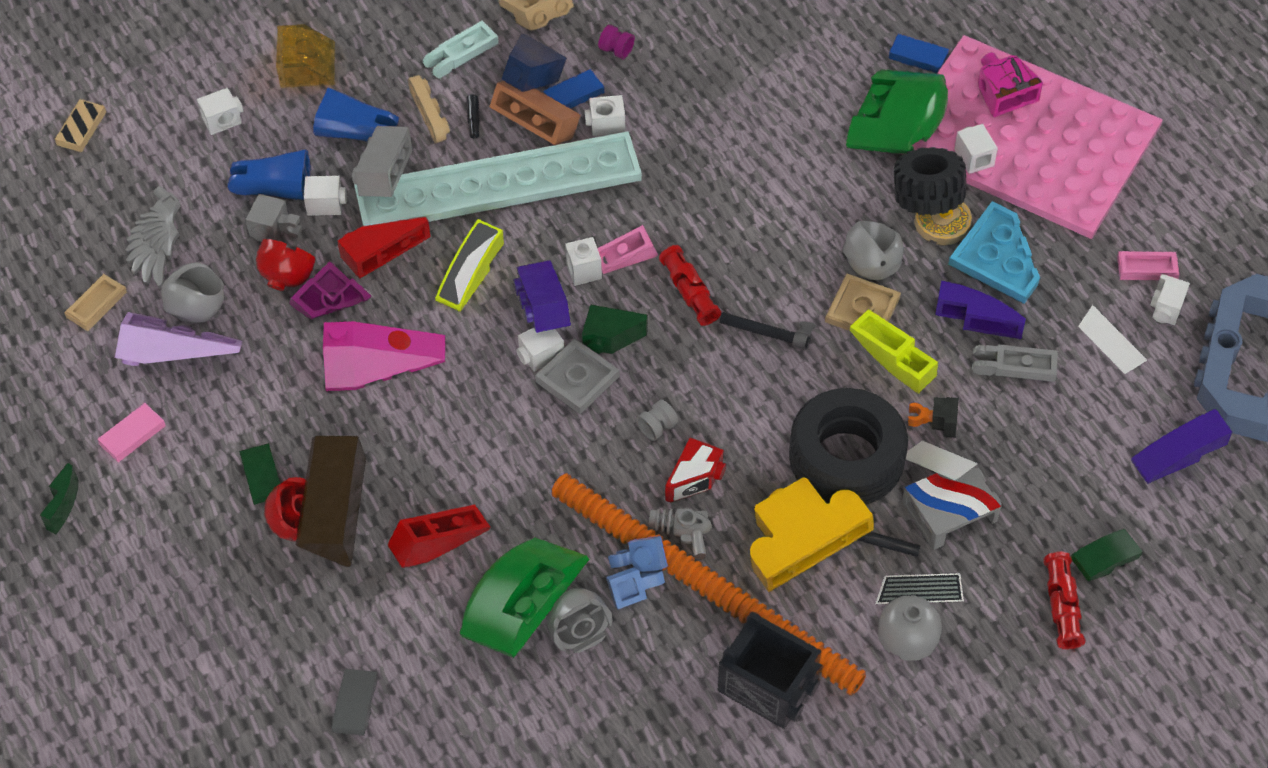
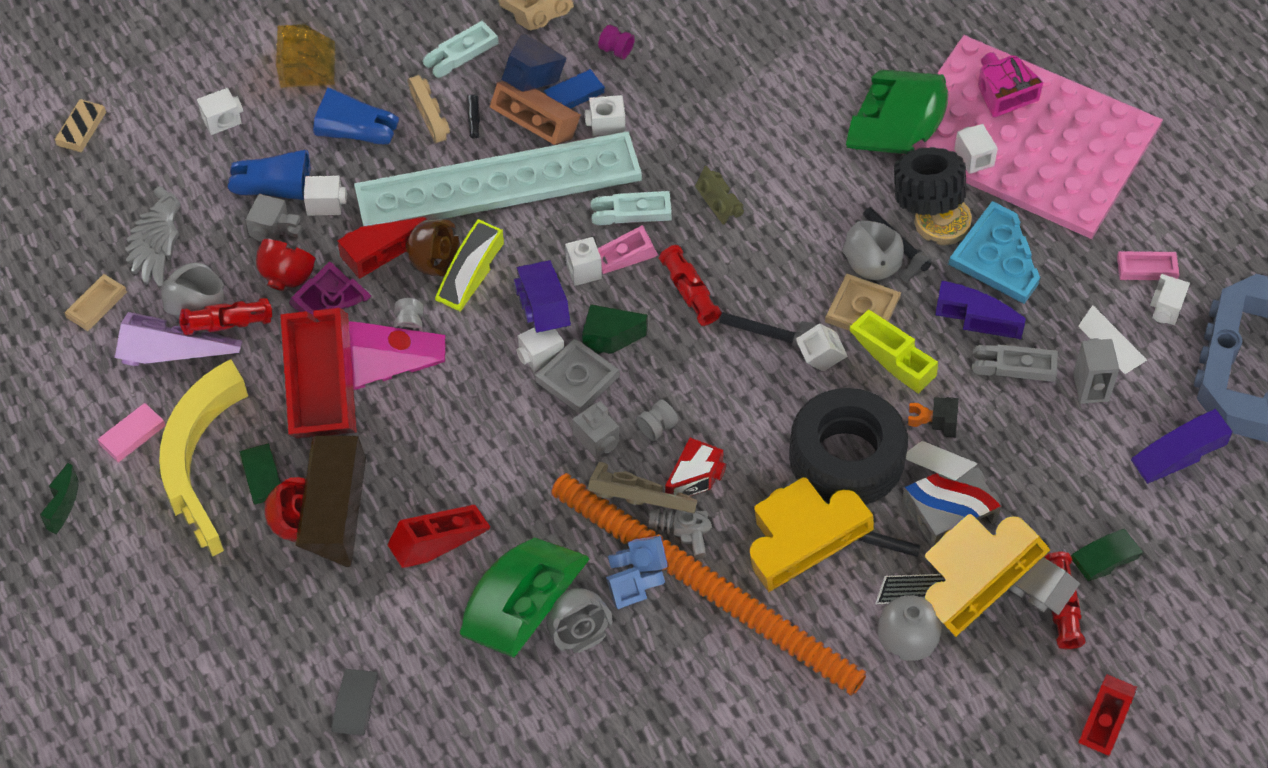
light grey brick [352,126,413,197] -> none
black container [717,612,823,729] -> none
blue tile [889,34,949,73] -> none
none -> light yellow arch [159,359,248,556]
none -> red piece [179,298,272,336]
none -> red piece [280,308,357,439]
none -> light grey wheel [393,298,423,331]
none -> reddish brown cylinder [406,219,460,276]
none -> light grey brick [572,401,619,458]
none -> dark tan wing [588,462,697,514]
none -> light aqua hinge [591,191,672,225]
none -> olive hinge [695,166,744,225]
none -> white brick [796,323,848,371]
none -> piece [863,207,931,283]
none -> yellow brick [925,514,1050,637]
none -> light grey brick [1008,557,1080,615]
none -> light grey brick [1073,338,1119,404]
none -> red slope [1078,674,1137,756]

